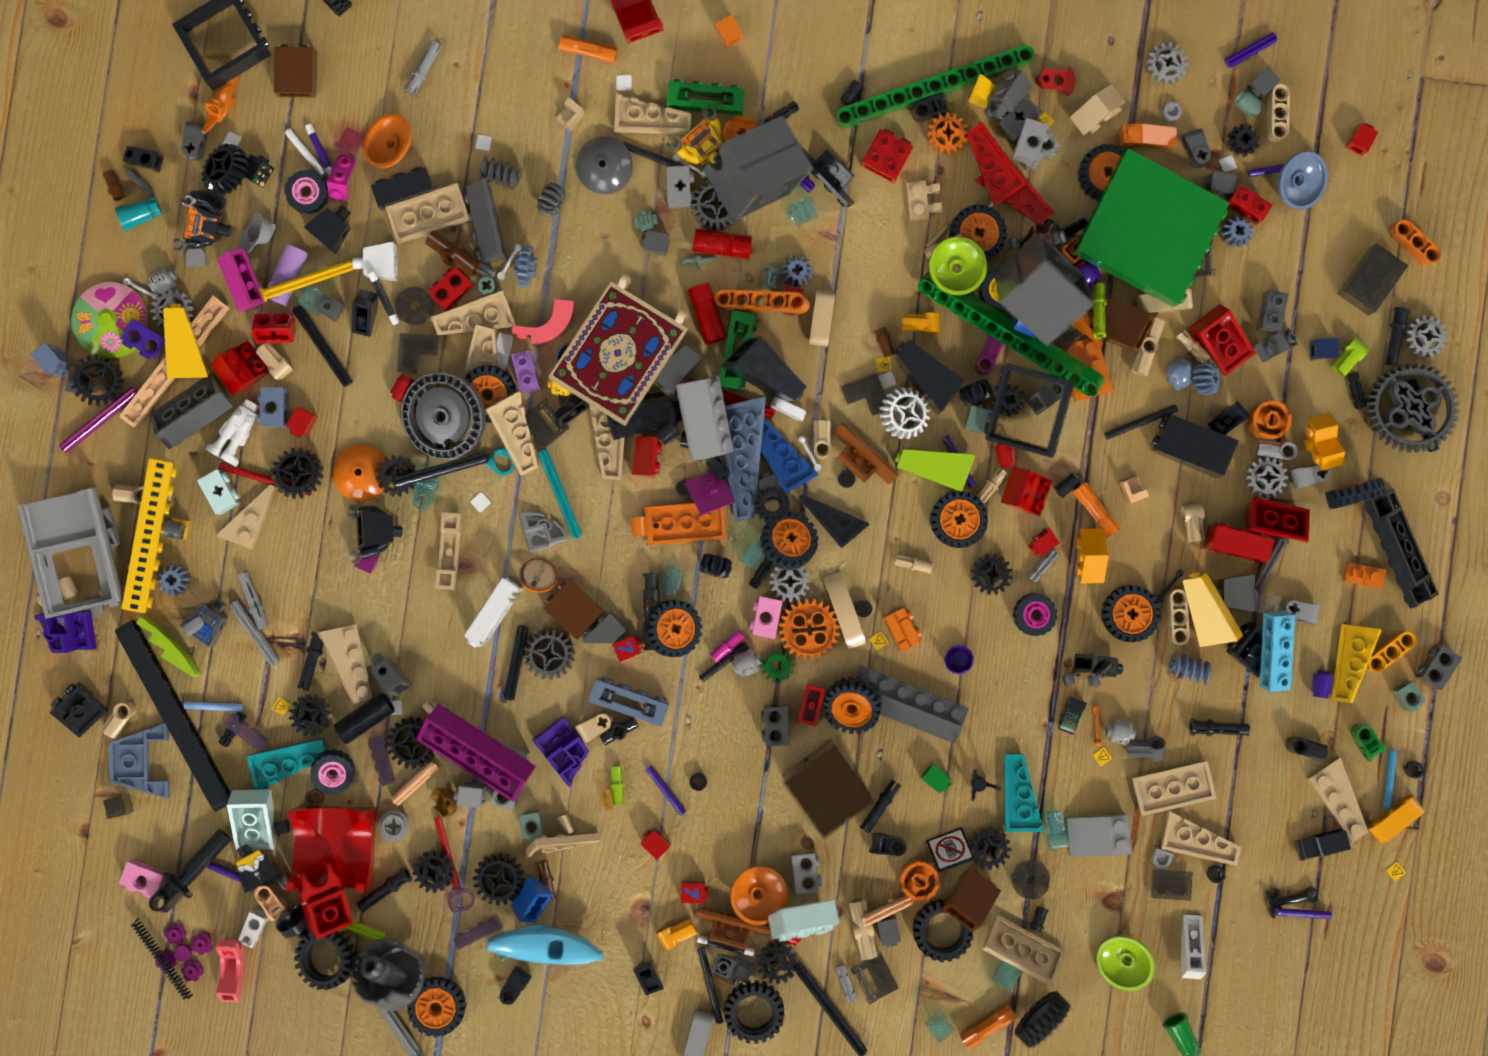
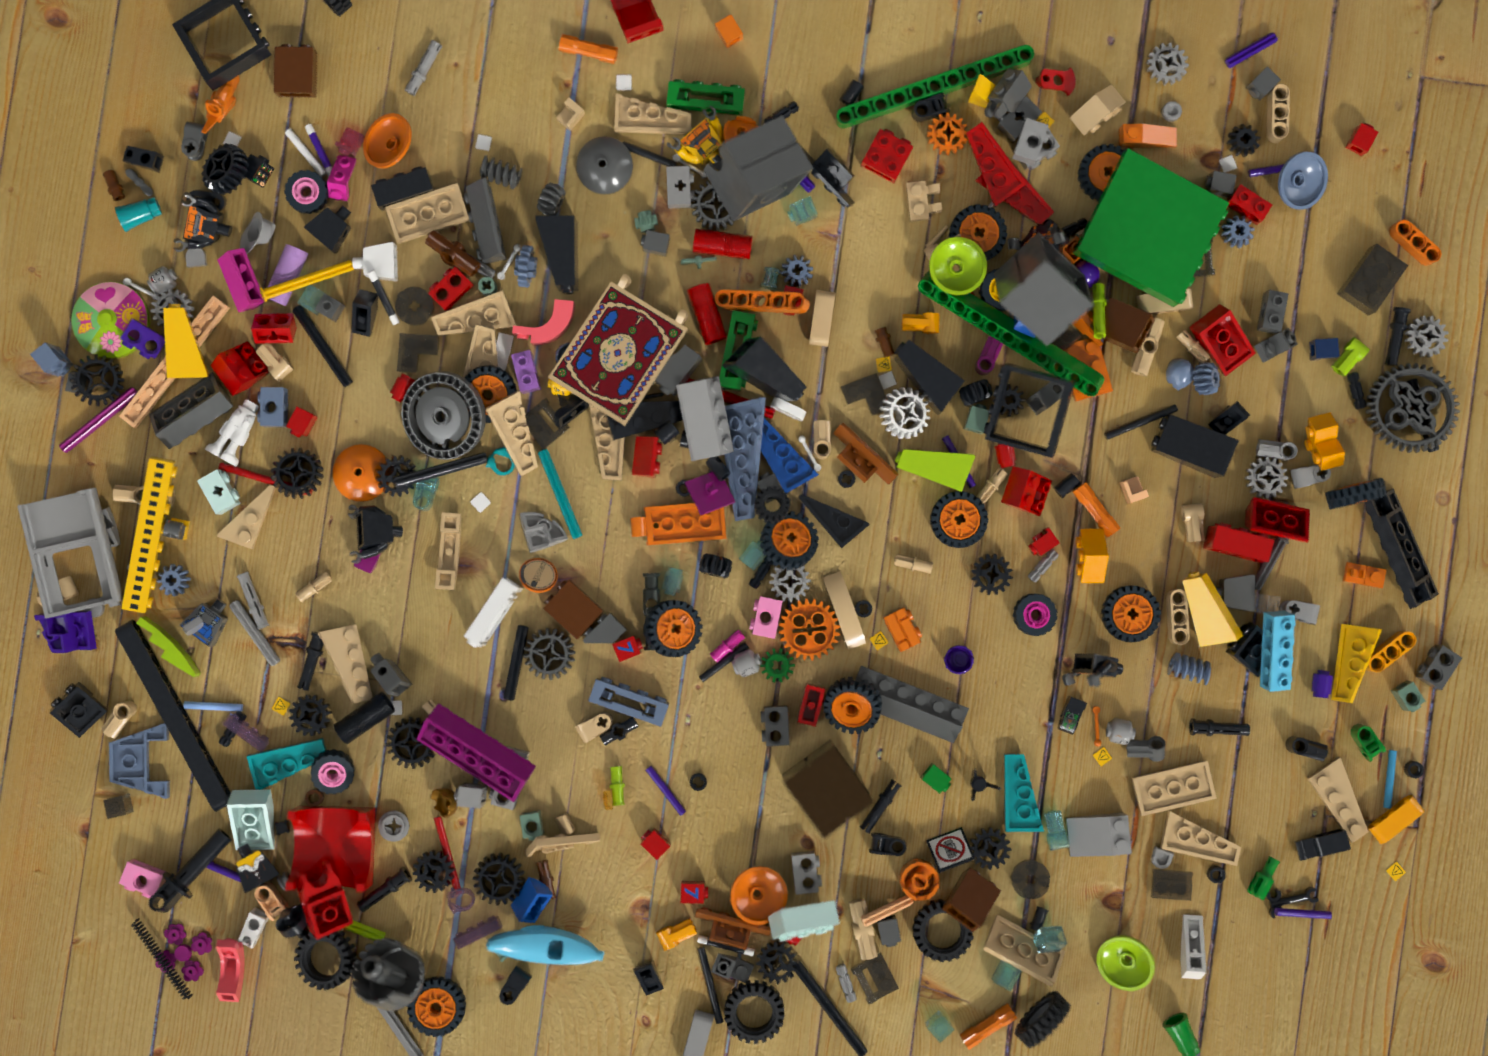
clear purple piece [368,735,396,786] -> none
light nougat axle [391,761,439,806] -> none
dark purple slope [532,716,589,787] -> none
black hinge [1156,570,1183,602] -> none
dark grey piece [1181,128,1211,168] -> none
sand green brick [1234,89,1263,117] -> none
orange brick [1247,401,1292,440] -> none
none -> tan axle [295,572,332,603]
none -> black slope [536,215,578,294]
none -> clear light blue brick [1033,926,1067,953]
none -> green arm [1247,856,1280,900]

